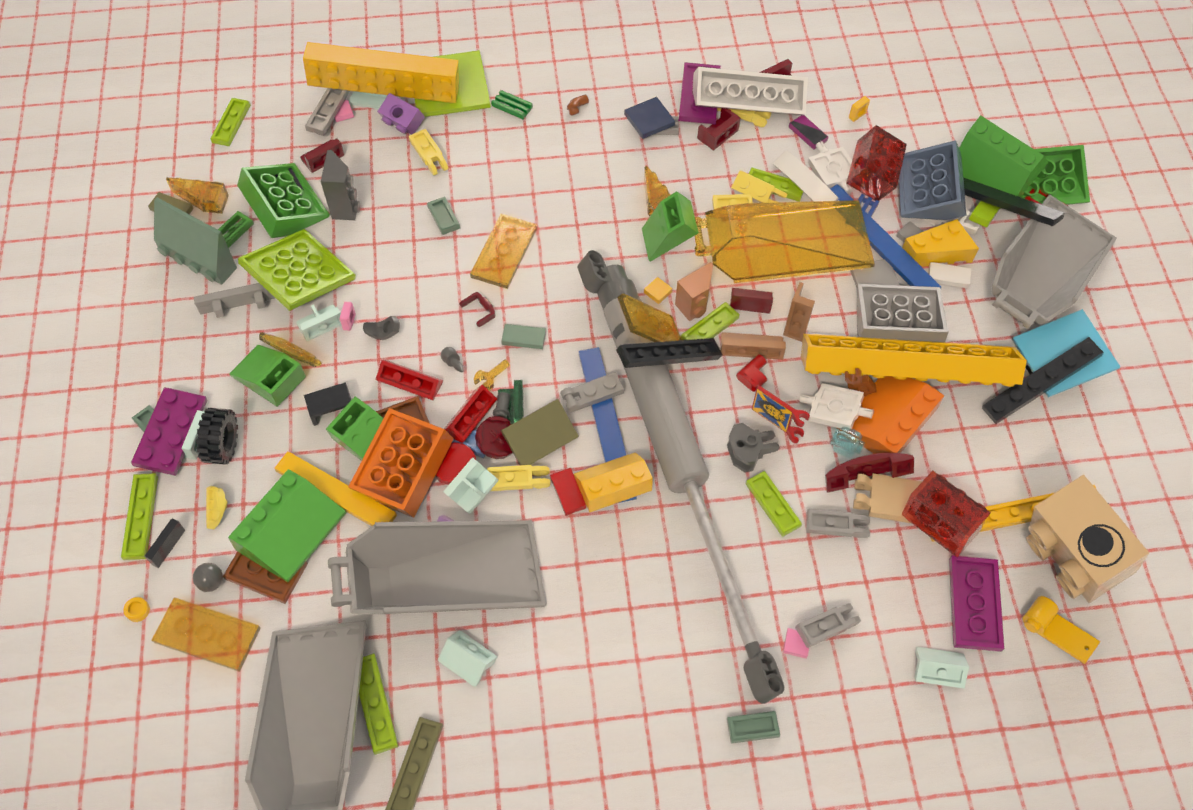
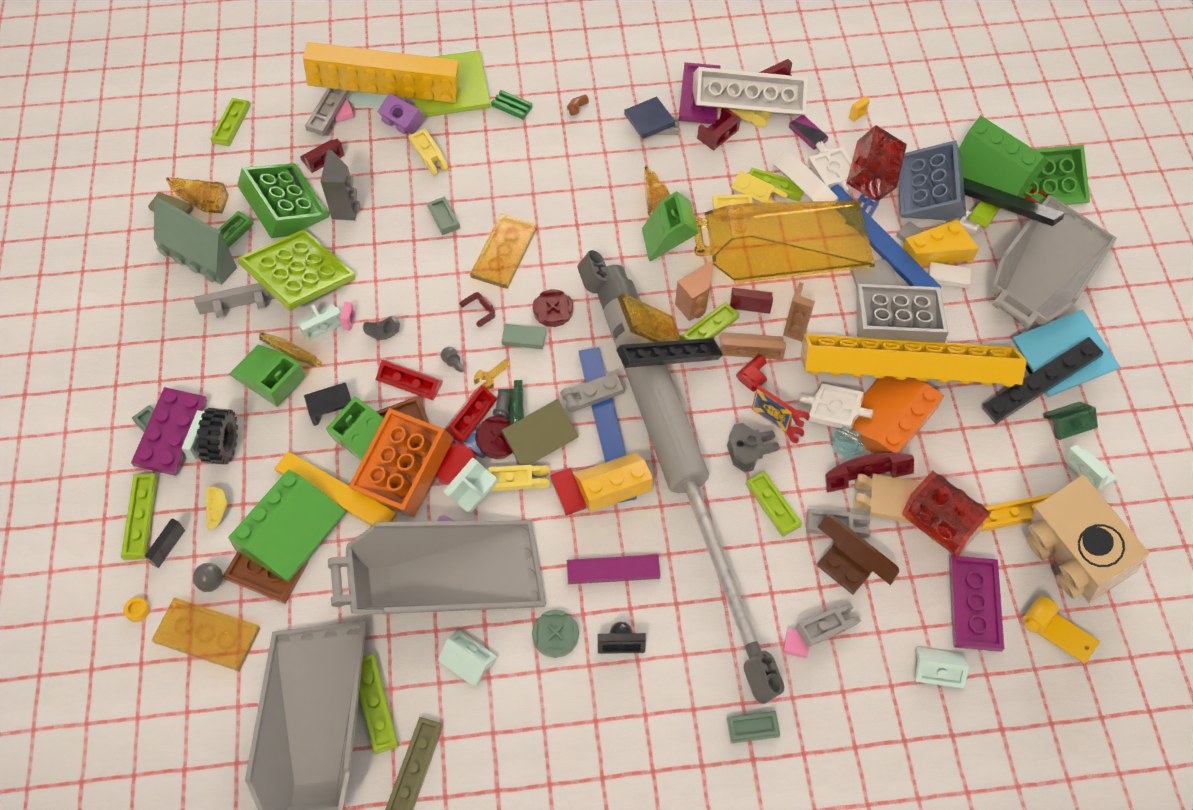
yellow tile [644,277,673,304] -> none
dark orange plate [845,368,877,396] -> none
none -> sand green tile [532,610,579,658]
none -> dark red tile [533,289,573,327]
none -> magenta tile [567,554,660,584]
none -> black tile [597,621,646,654]
none -> reddish brown plate [816,515,899,595]
none -> clear green panel [1043,402,1098,440]
none -> light aqua panel [1065,445,1117,491]

